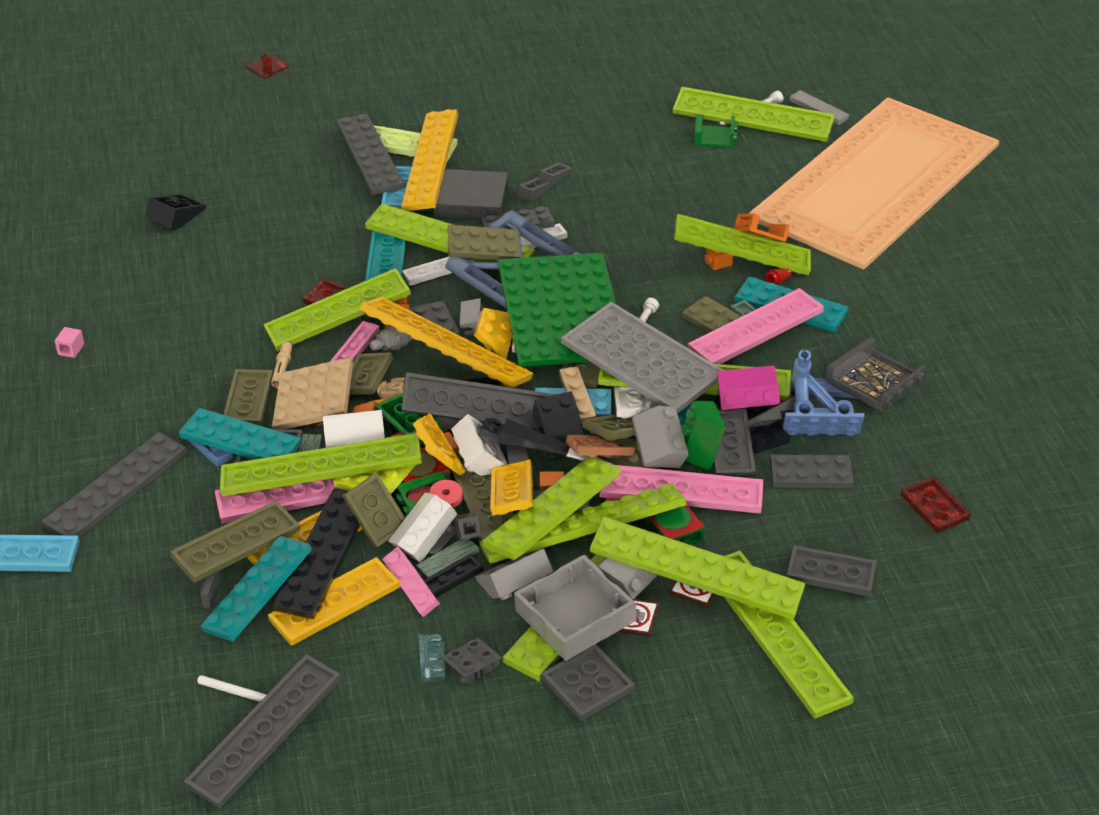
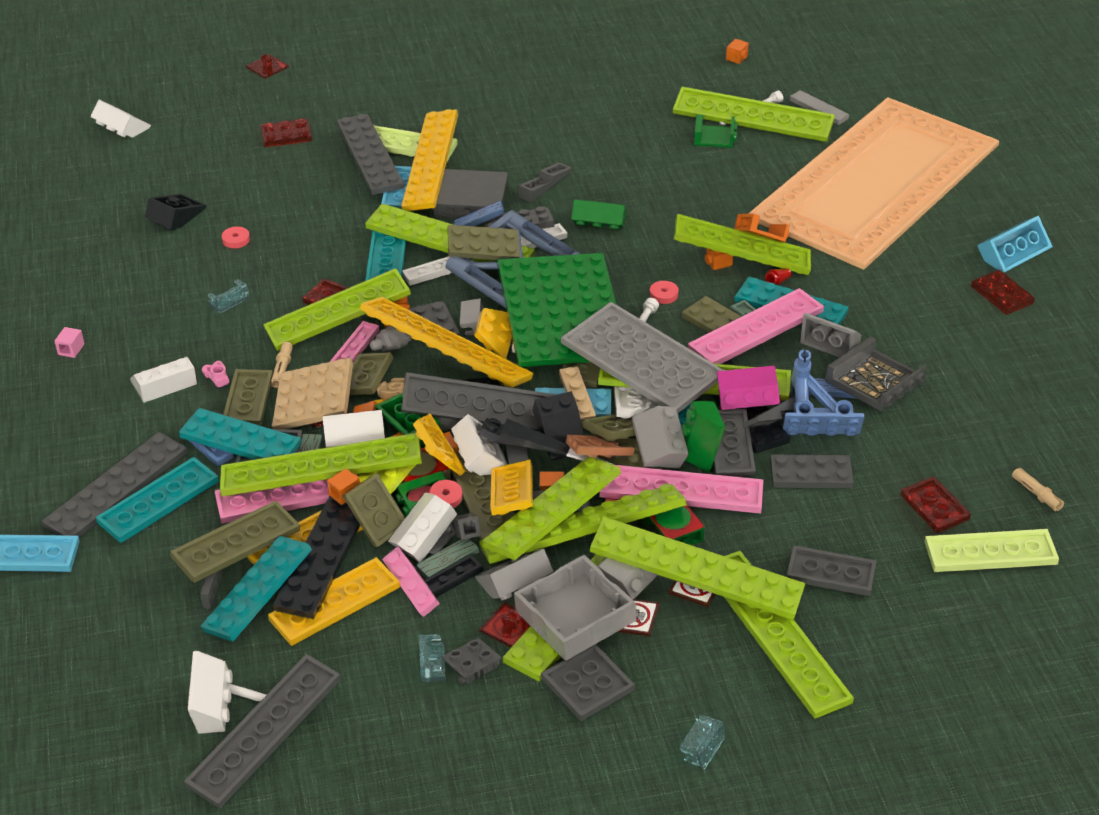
none -> white slope [91,100,151,138]
none -> teal plate [95,457,219,543]
none -> white slope [130,357,197,403]
none -> white slope [188,651,233,734]
none -> bright pink plate [202,361,229,387]
none -> clear light blue hinge [208,279,249,313]
none -> coral piece [222,227,250,249]
none -> clear red plate [260,119,312,147]
none -> orange brick [327,469,360,505]
none -> medium blue tile [454,201,504,226]
none -> clear red piece [479,602,530,648]
none -> green slope [571,199,628,230]
none -> coral piece [650,281,678,304]
none -> clear light blue hinge [679,715,726,769]
none -> orange brick [726,39,749,64]
none -> light grey slope [800,313,862,357]
none -> yellowish green plate [925,529,1059,572]
none -> clear red plate [971,270,1035,315]
none -> medium azure slope [977,216,1053,273]
none -> tan pin [1012,468,1064,511]

